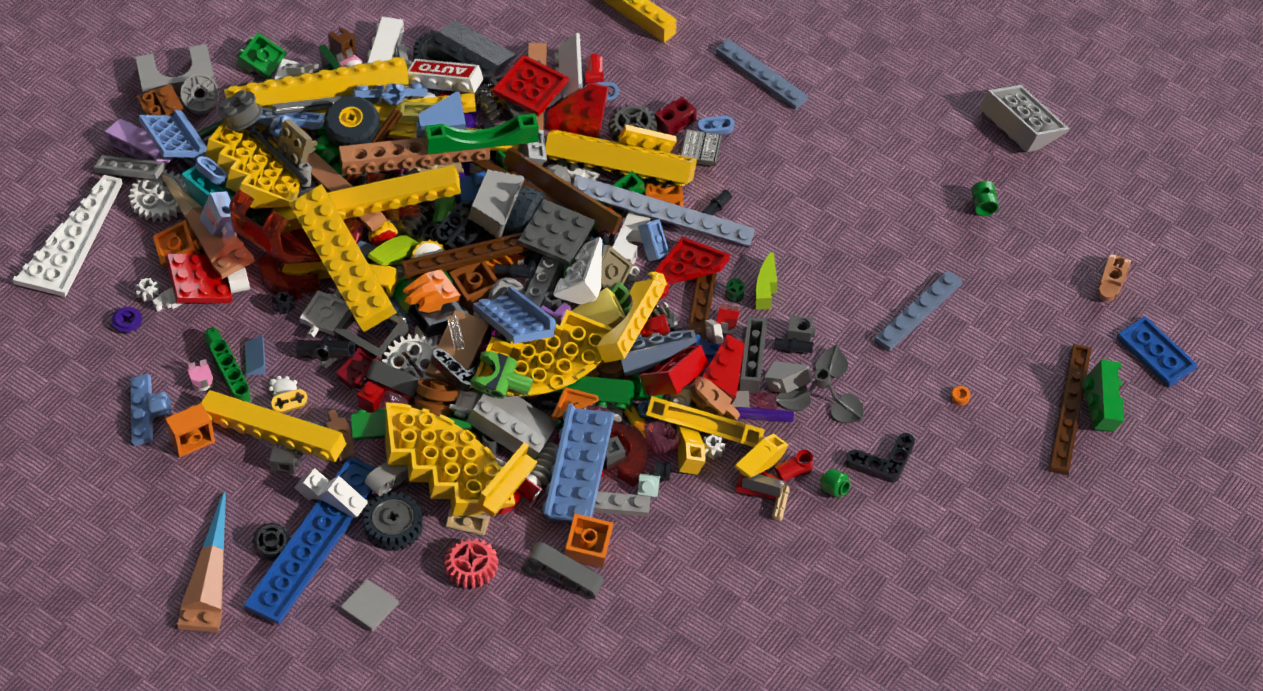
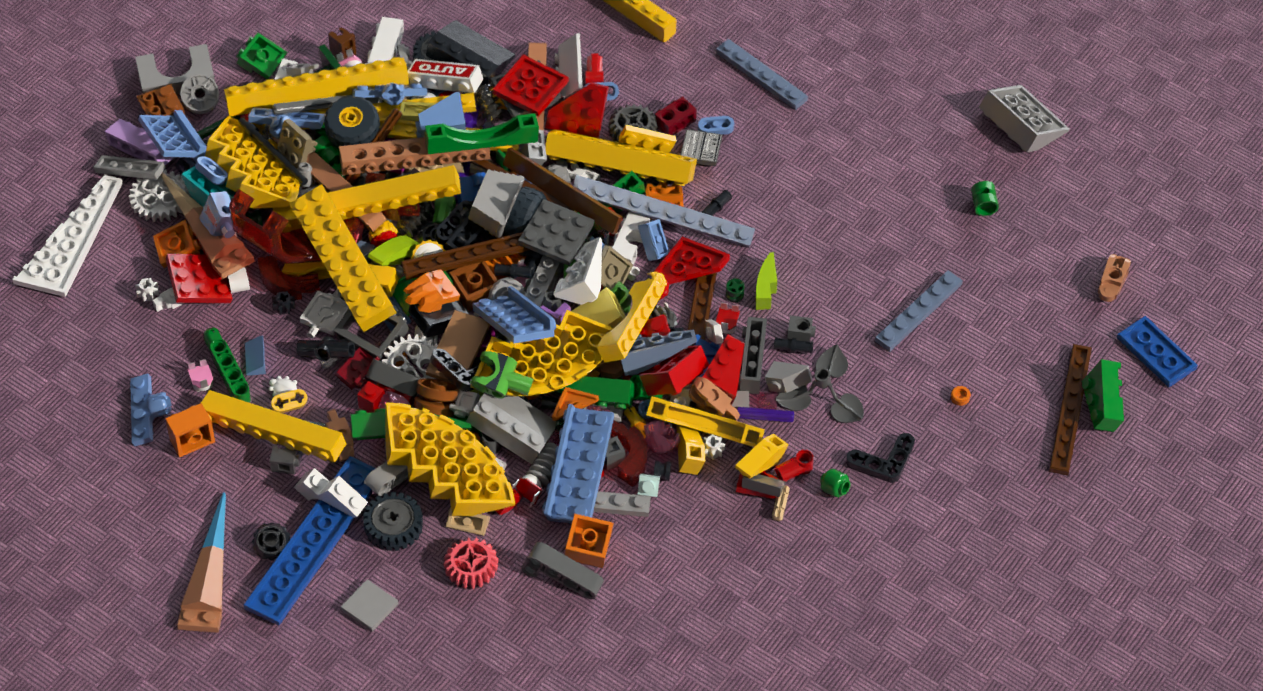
dark purple gear [111,307,142,333] -> none
dark grey wheel [218,90,263,131] -> none
clear axle [447,315,465,350] -> none
yellow fence [477,442,537,517] -> none

